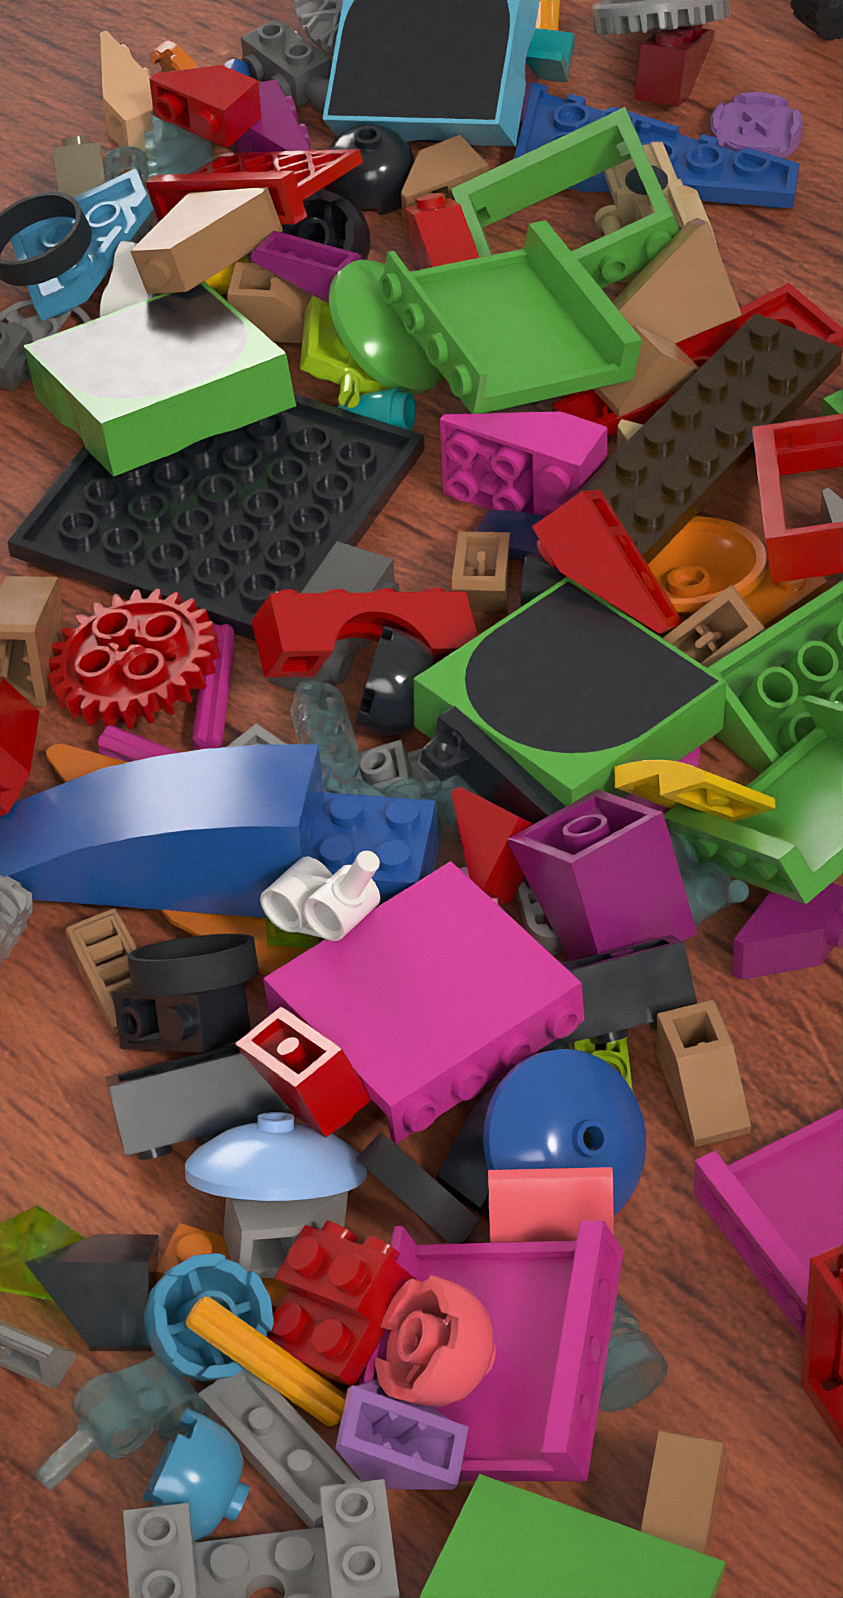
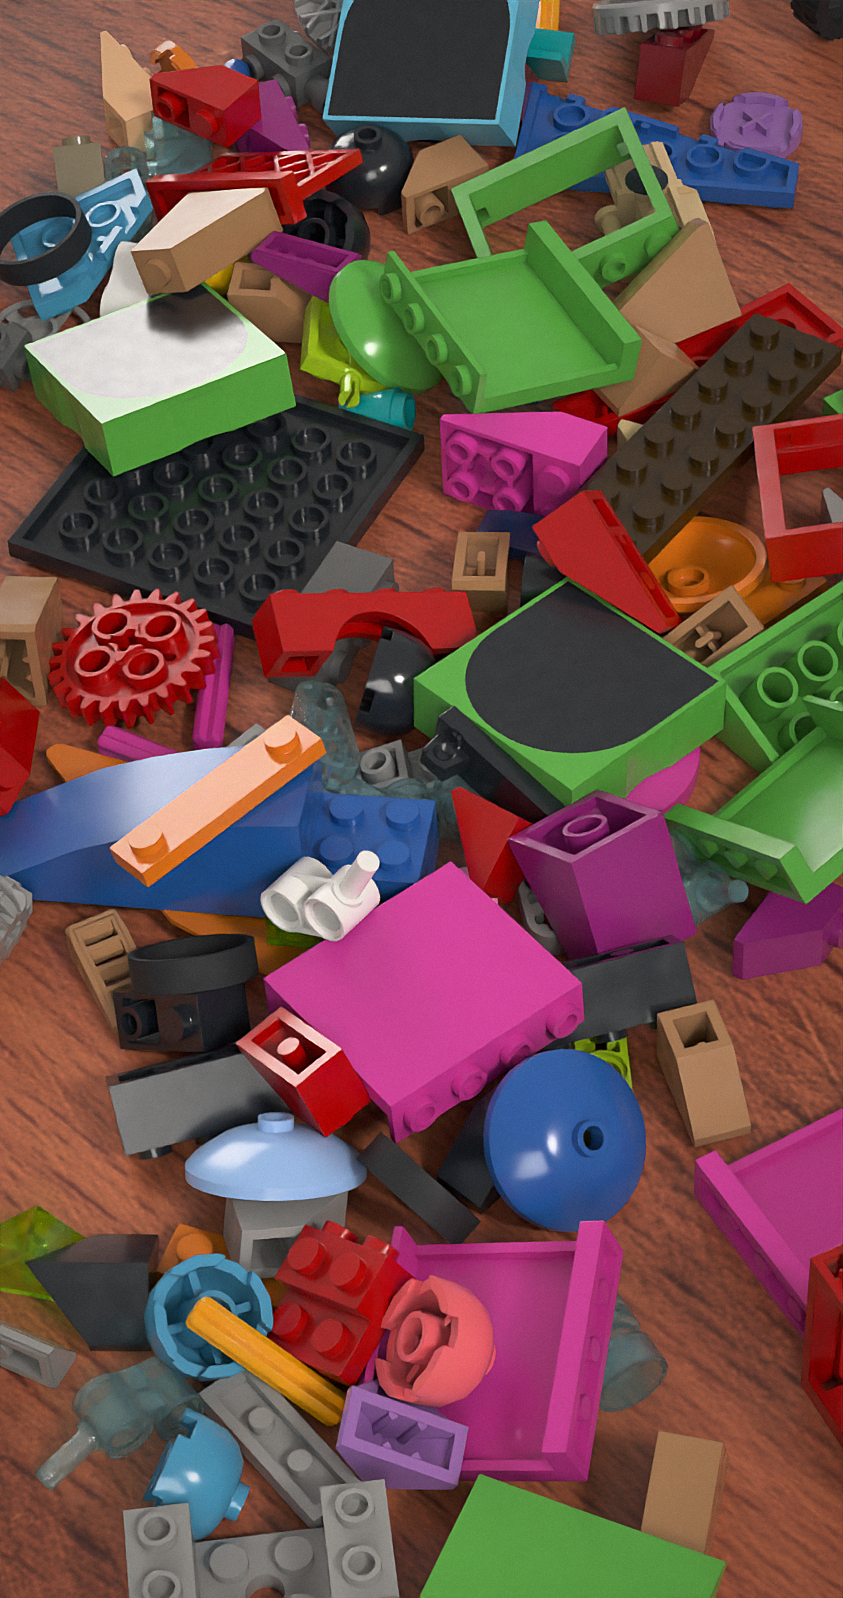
red slope [403,193,480,270] -> none
coral slope [488,1167,614,1243] -> none
yellow slope [614,760,776,822] -> none
none -> plate [109,715,327,887]

